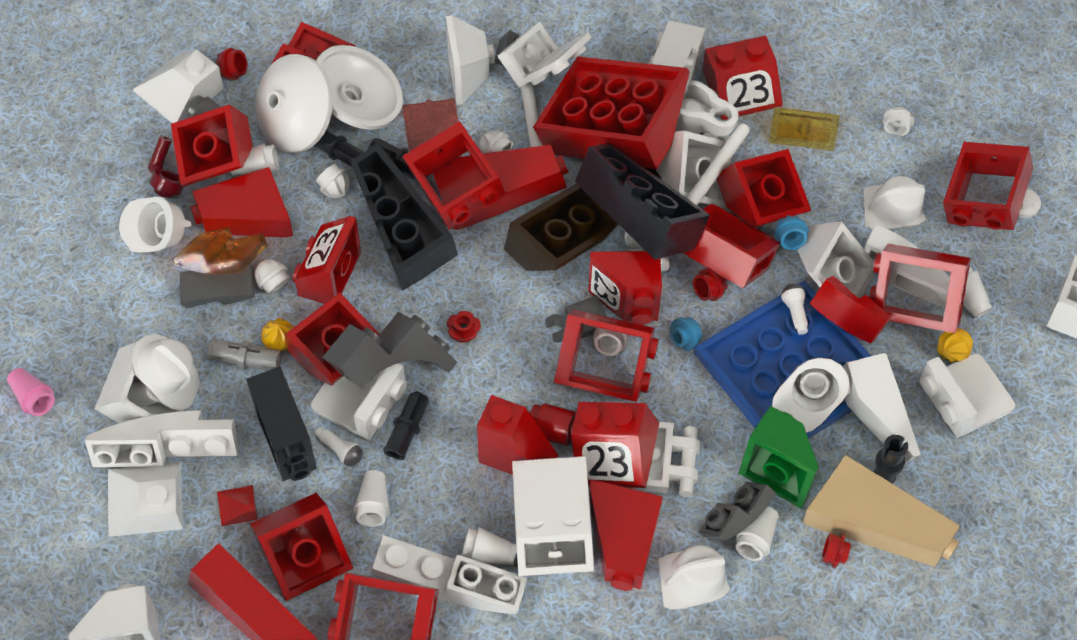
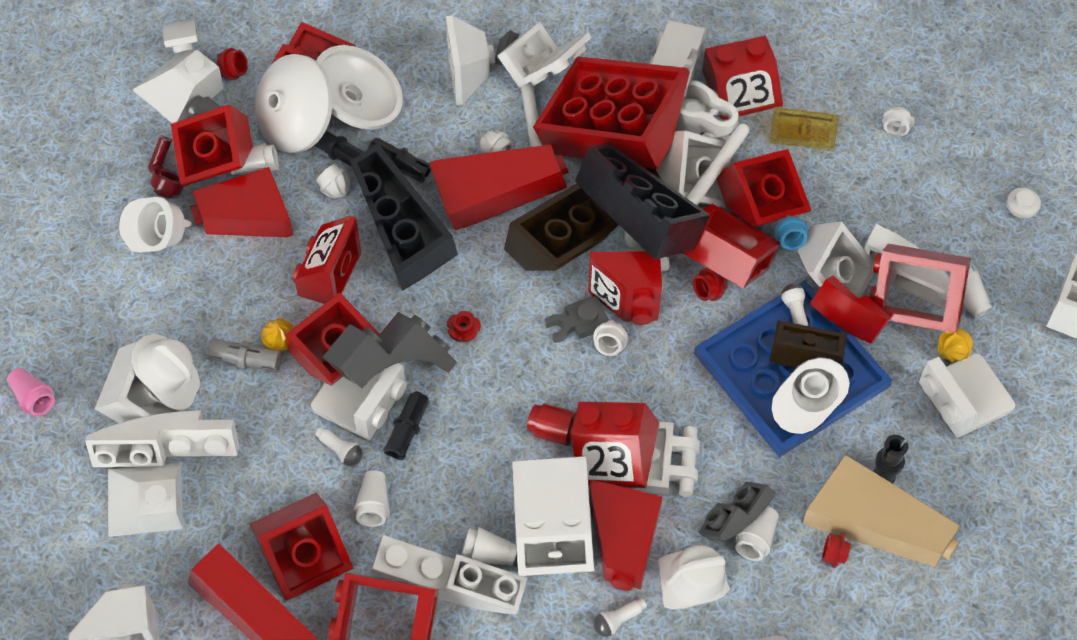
clear orange slope [173,227,268,274] -> none
dark grey slope [180,264,255,308] -> none
red slope [217,485,258,526] -> none
black window [246,366,317,481] -> none
white plate [255,260,290,295] -> none
clear red piece [402,99,459,152] -> none
red window [403,121,506,230] -> none
red slope [477,395,559,475] -> none
red window [554,309,659,402] -> none
dark azure plate [670,317,702,351] -> none
green slope [738,406,819,509] -> none
white slope [842,353,921,463] -> none
white piece [864,176,926,229] -> none
red window [943,141,1033,230] -> none
none -> white slope [163,19,199,53]
none -> white piece [593,598,647,637]
none -> dark brown slope [770,320,847,368]

